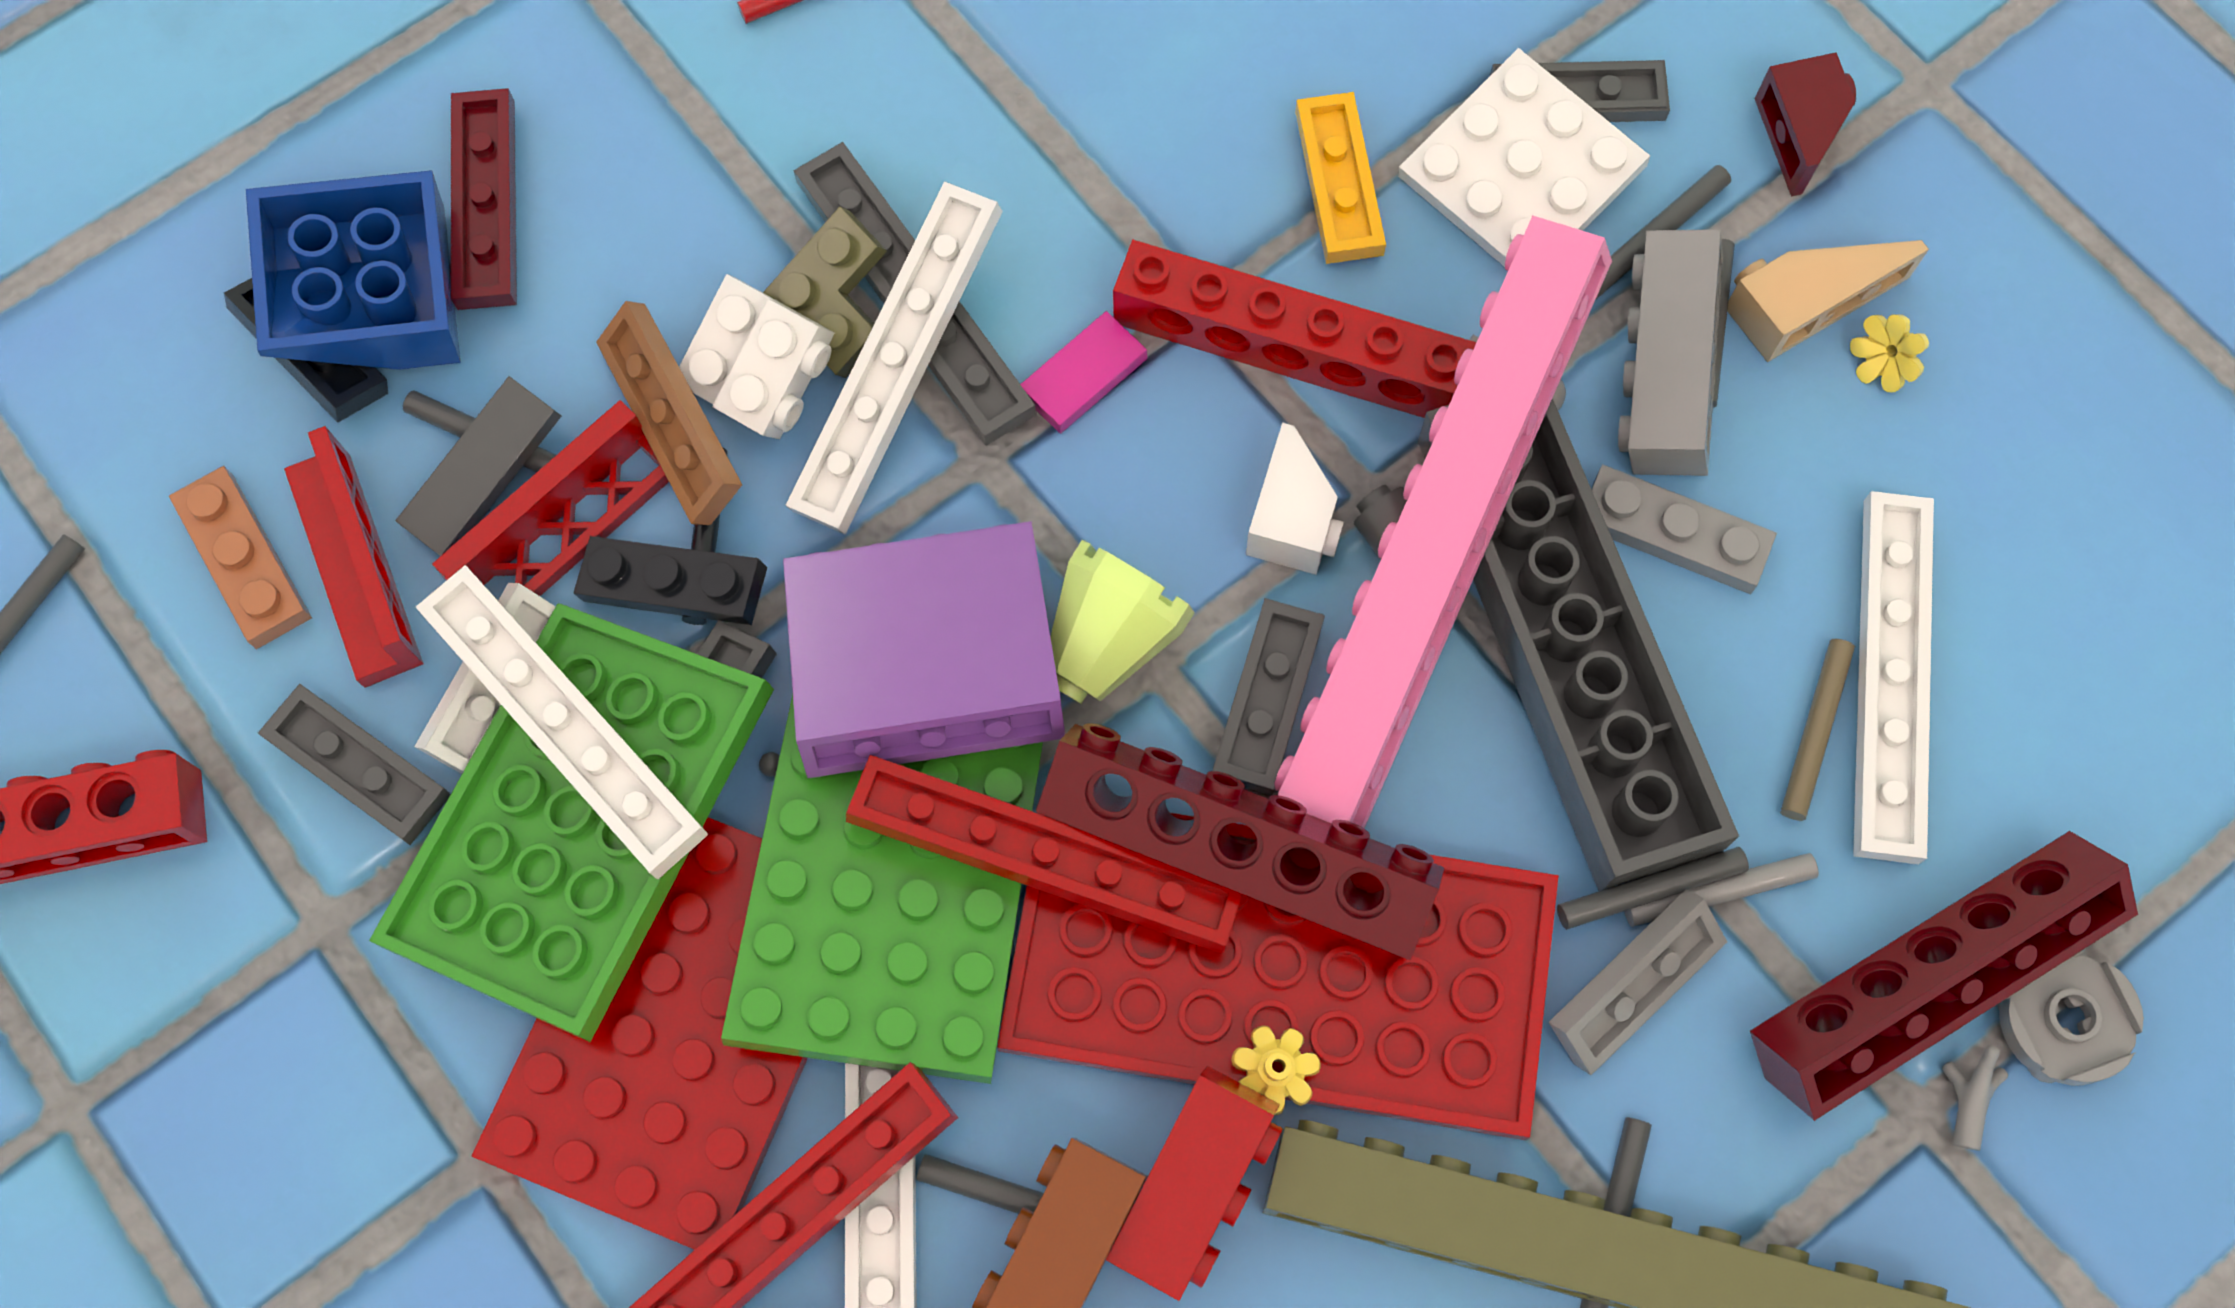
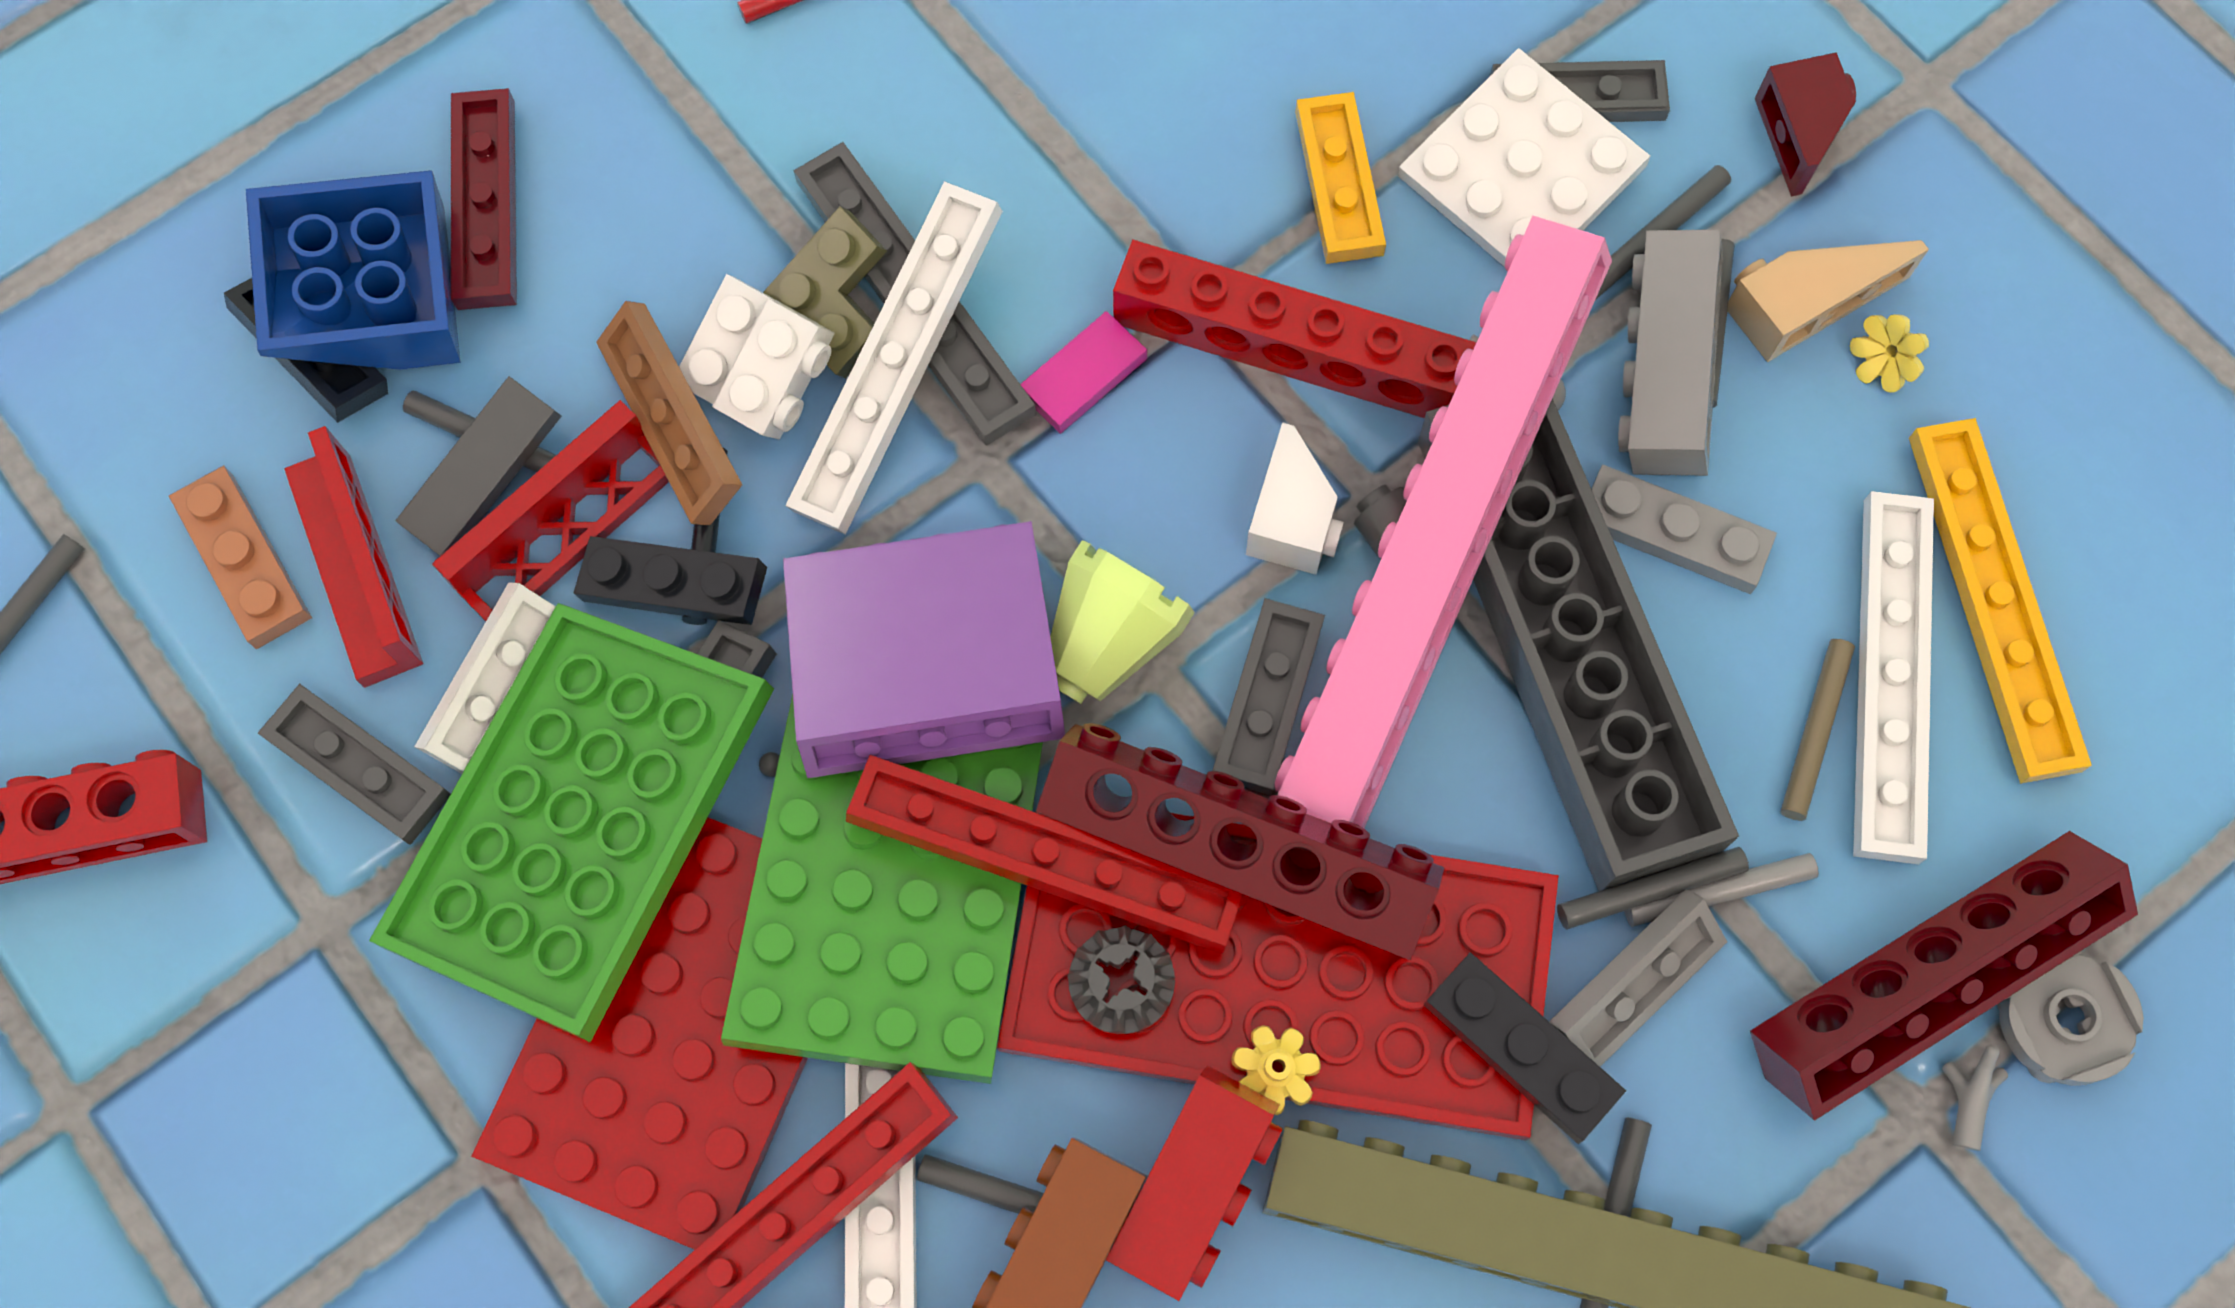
white plate [416,565,708,880] -> none
none -> dark grey gear [1068,925,1175,1034]
none -> black plate [1424,952,1627,1144]
none -> yellow plate [1909,418,2092,784]

